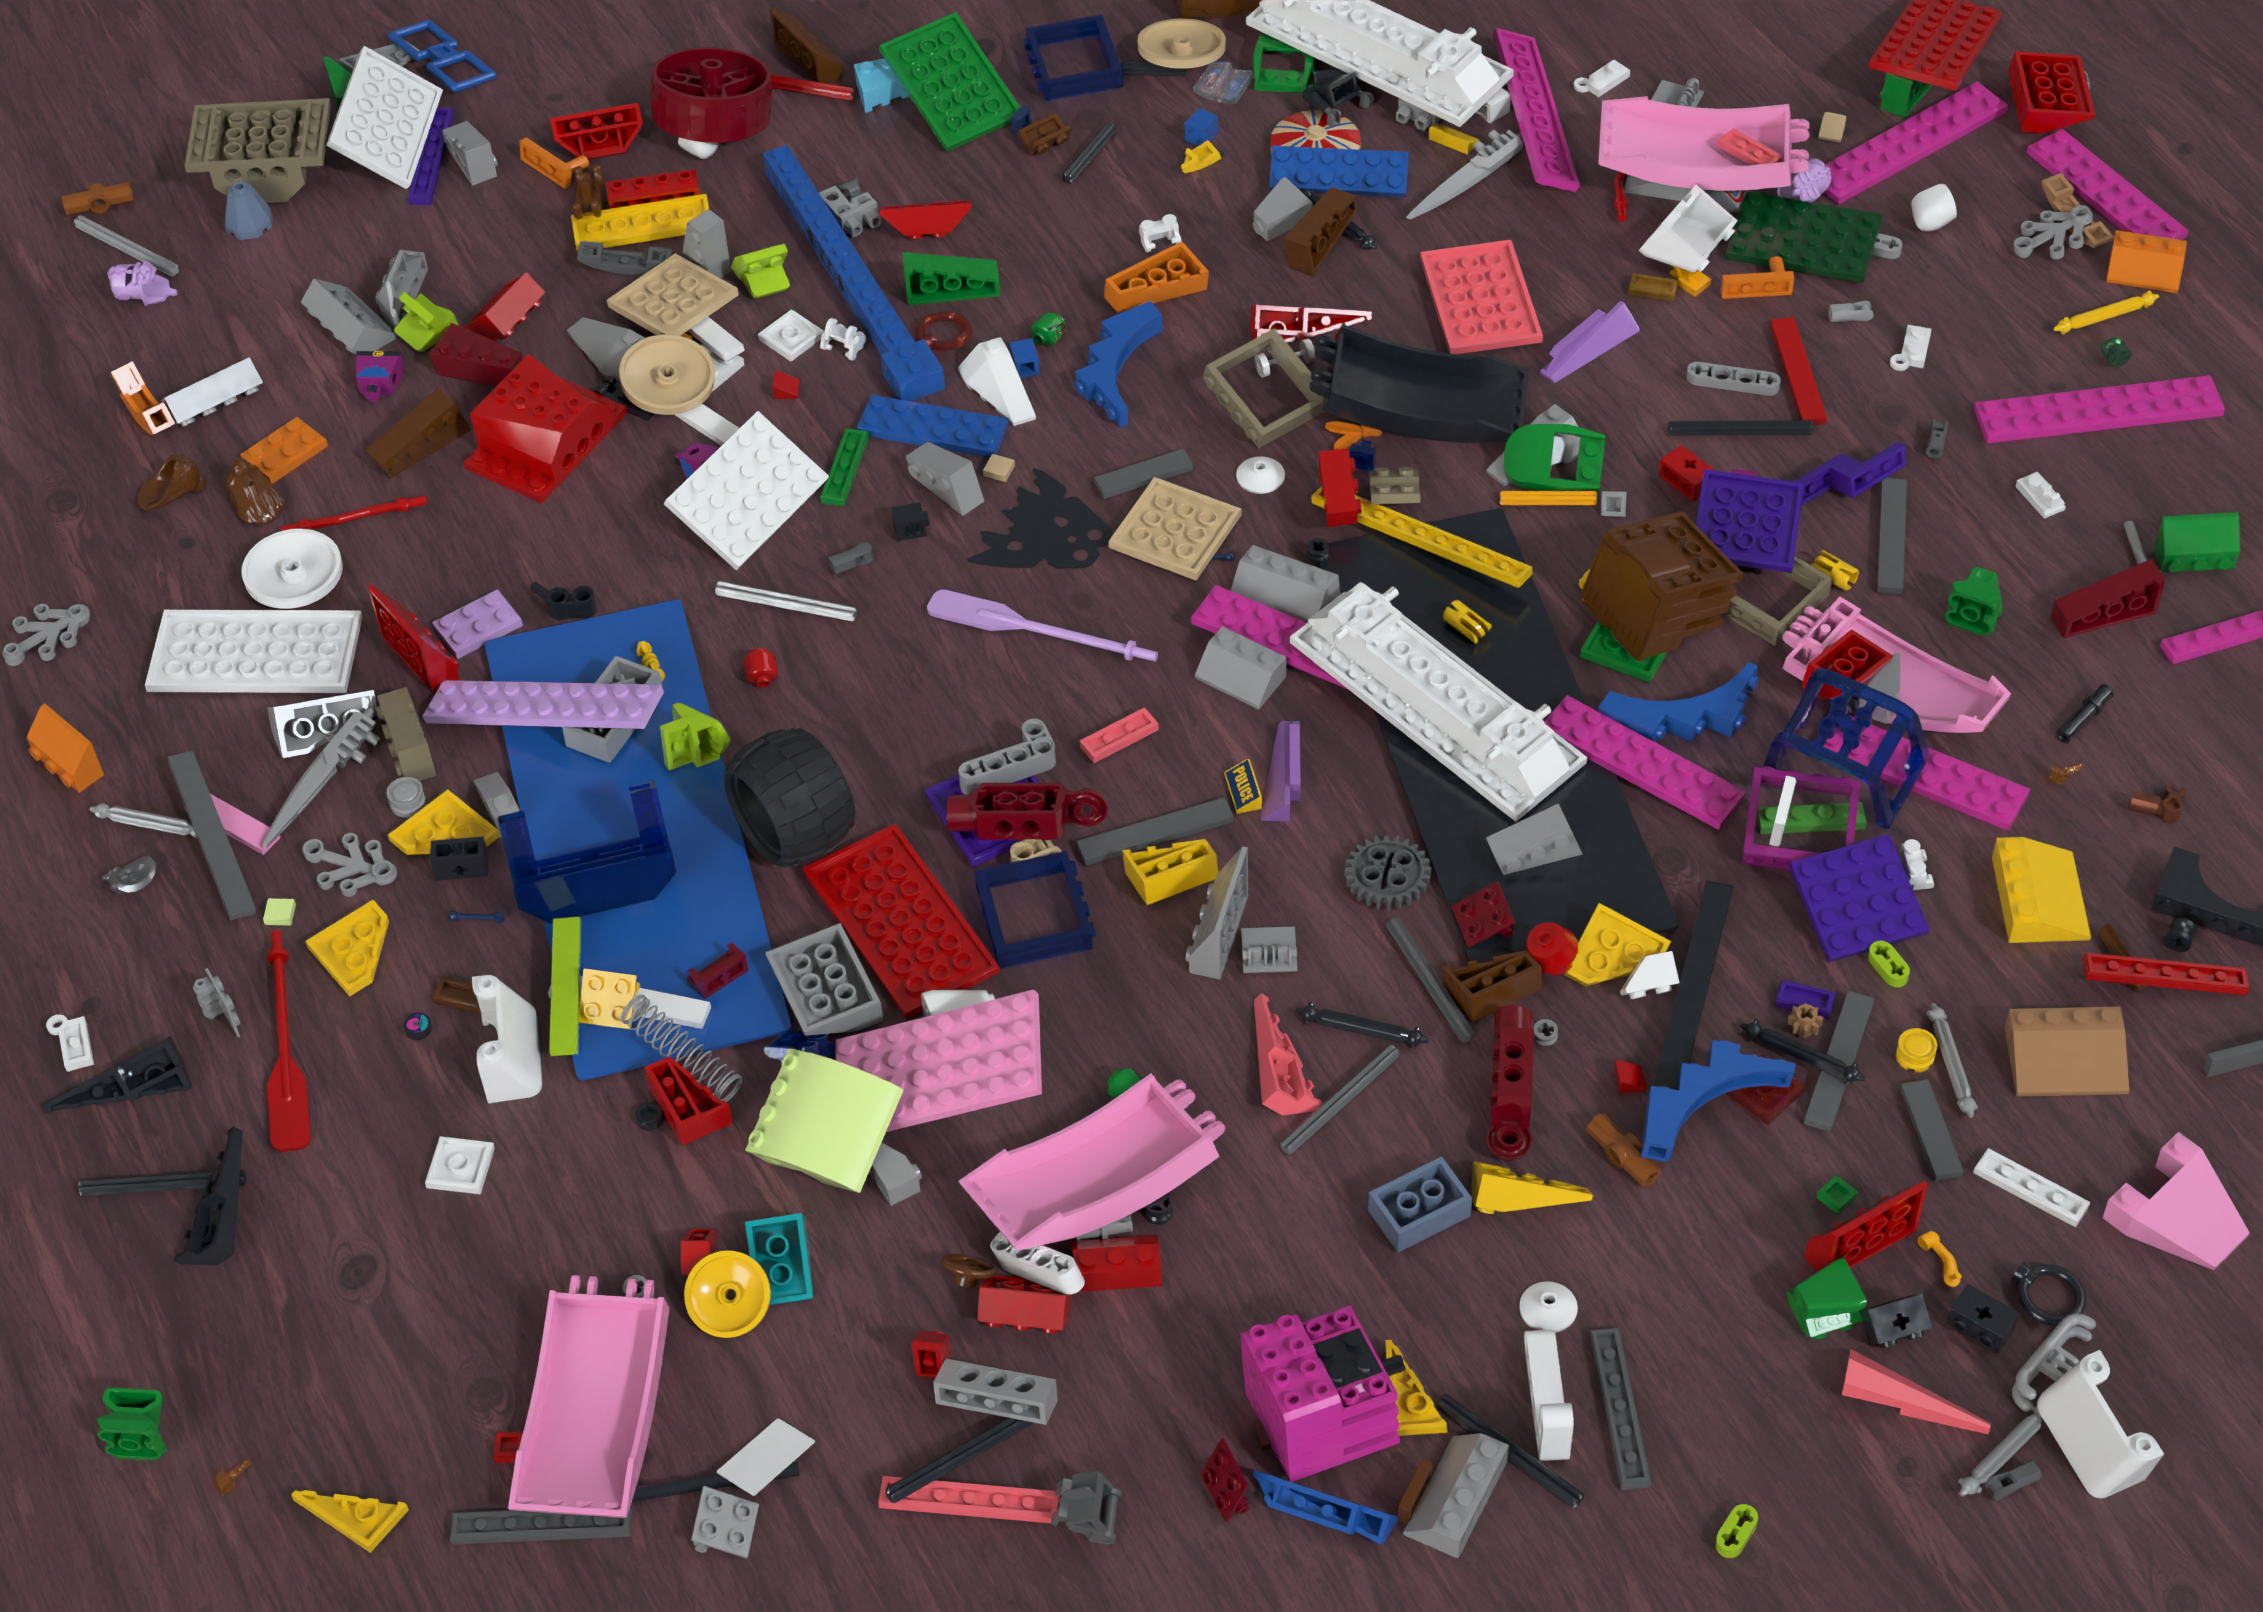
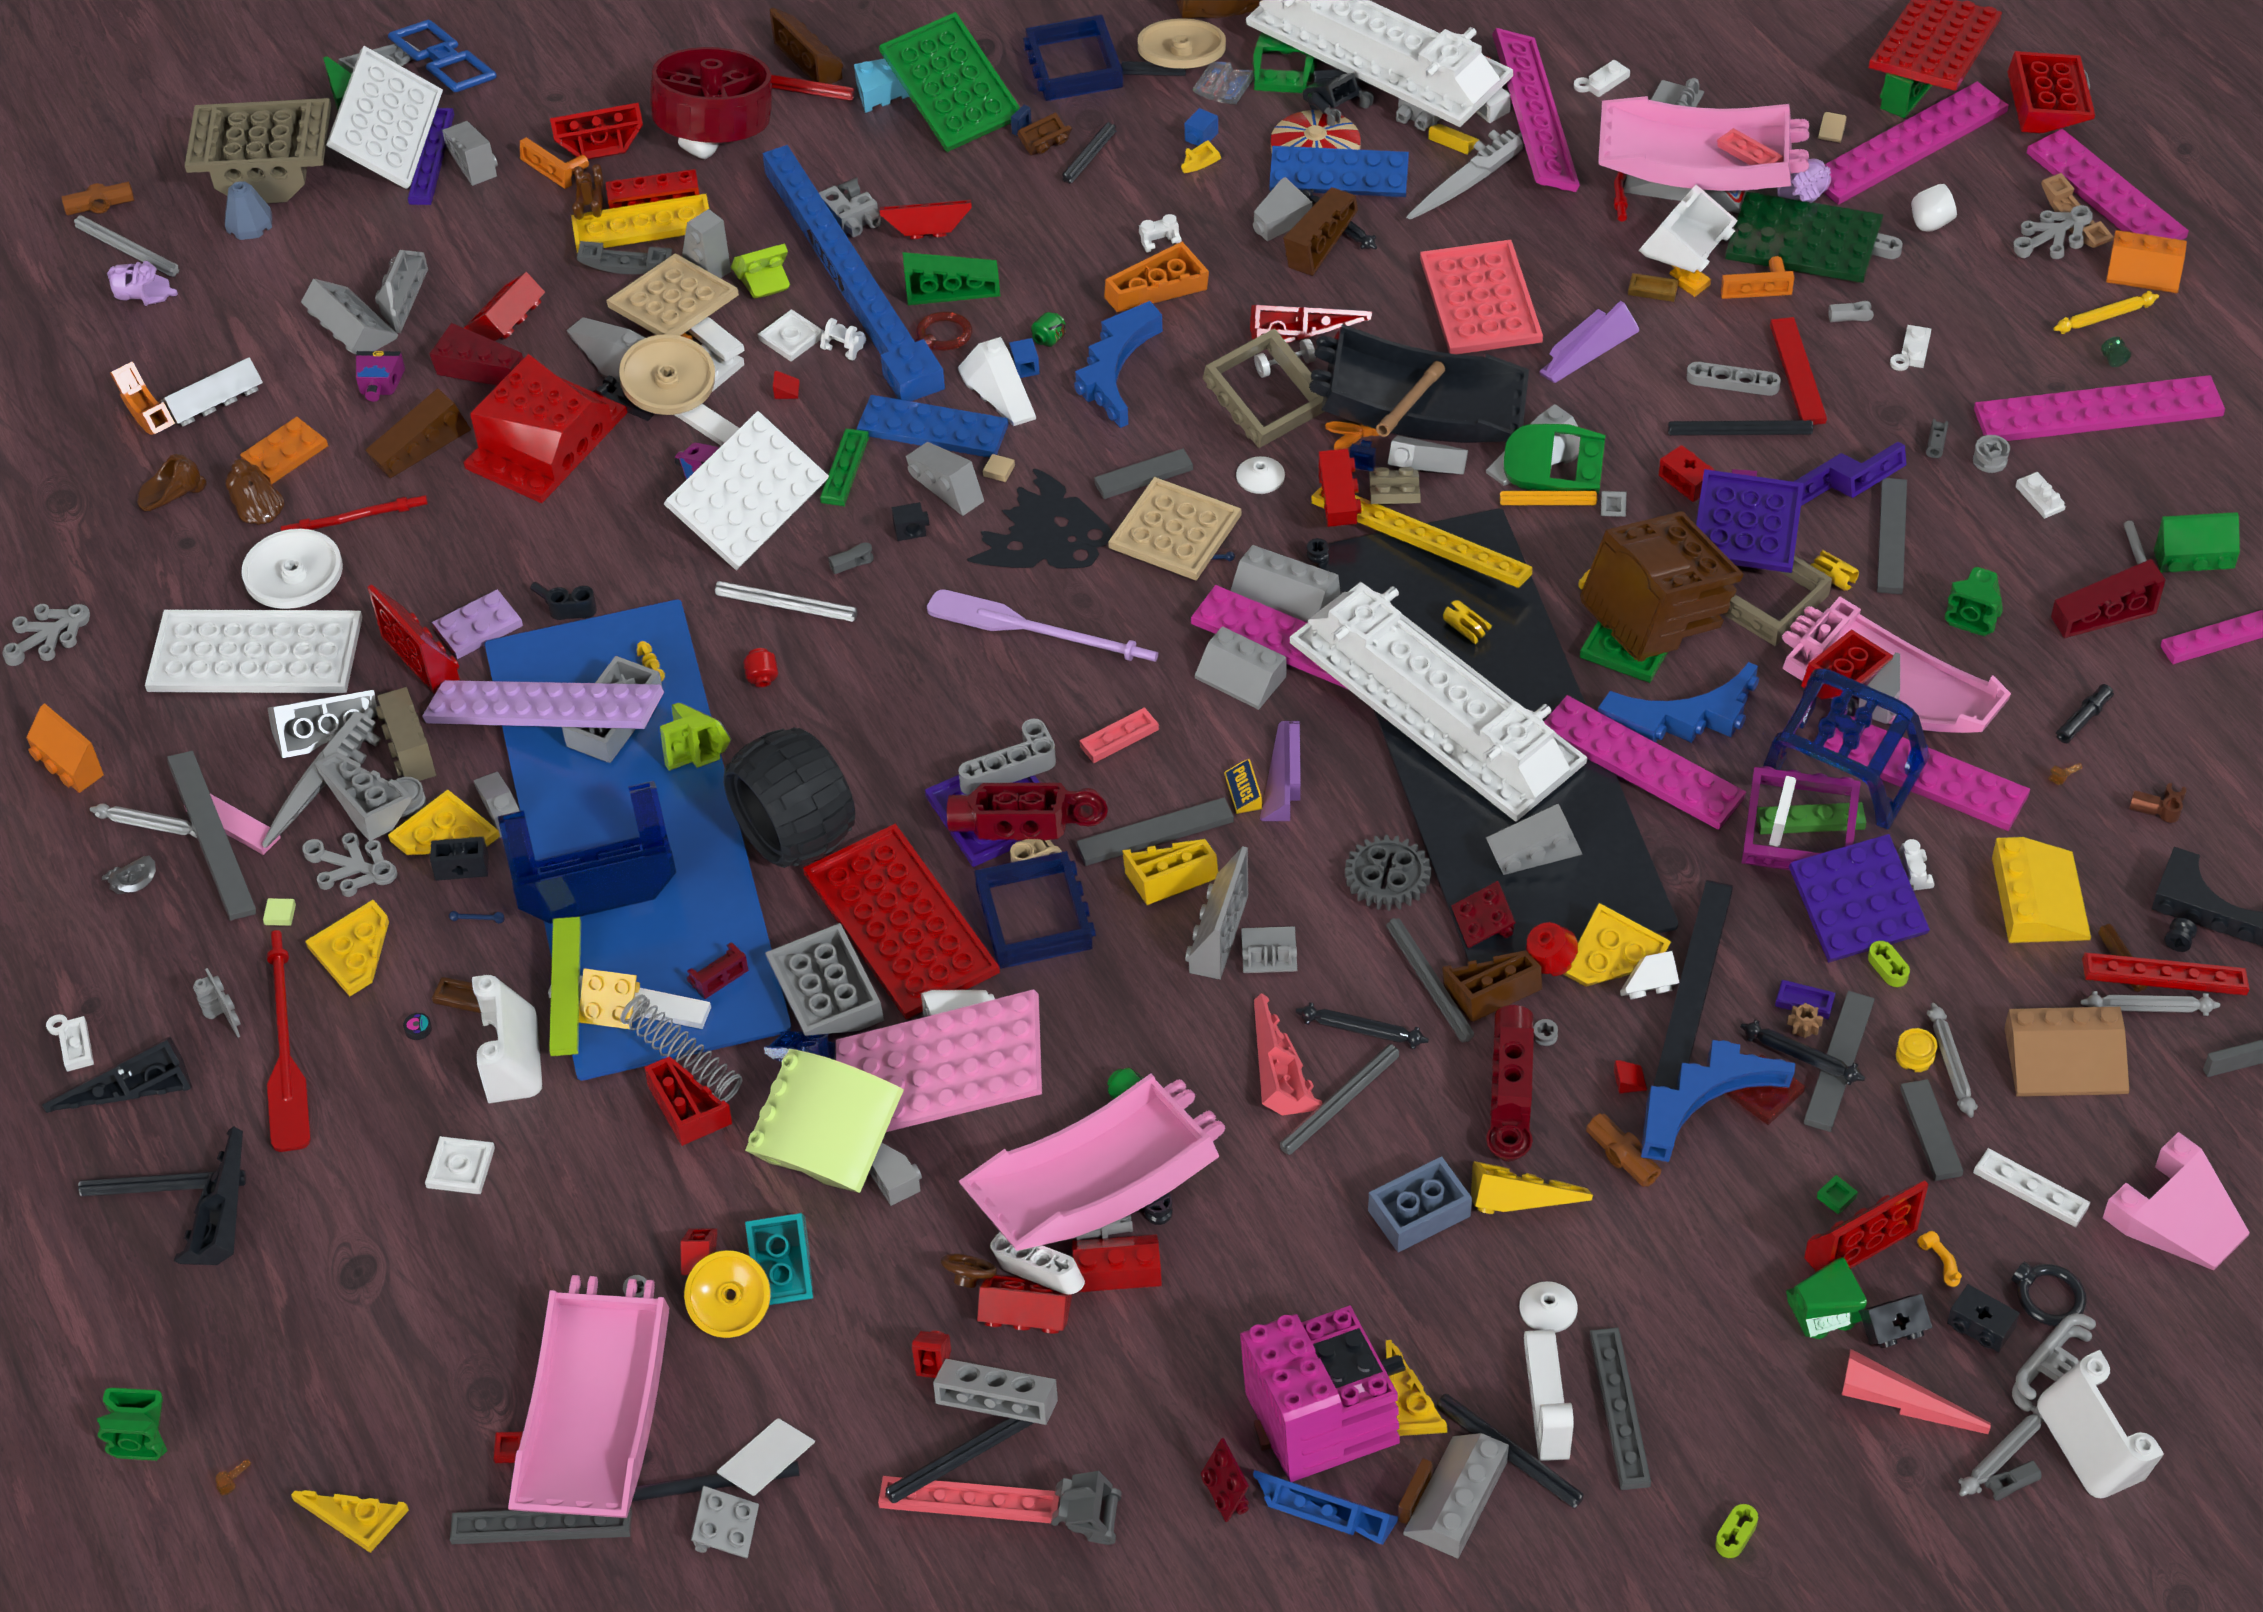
lime piece [395,291,461,352] -> none
black tile [635,1102,664,1131] -> none
none -> light grey wedge [315,752,411,841]
none -> medium nougat piece [1376,361,1445,437]
none -> light grey slope [1388,435,1468,474]
none -> light grey wheel [1973,435,2010,473]
none -> light grey wheel [2080,991,2220,1016]

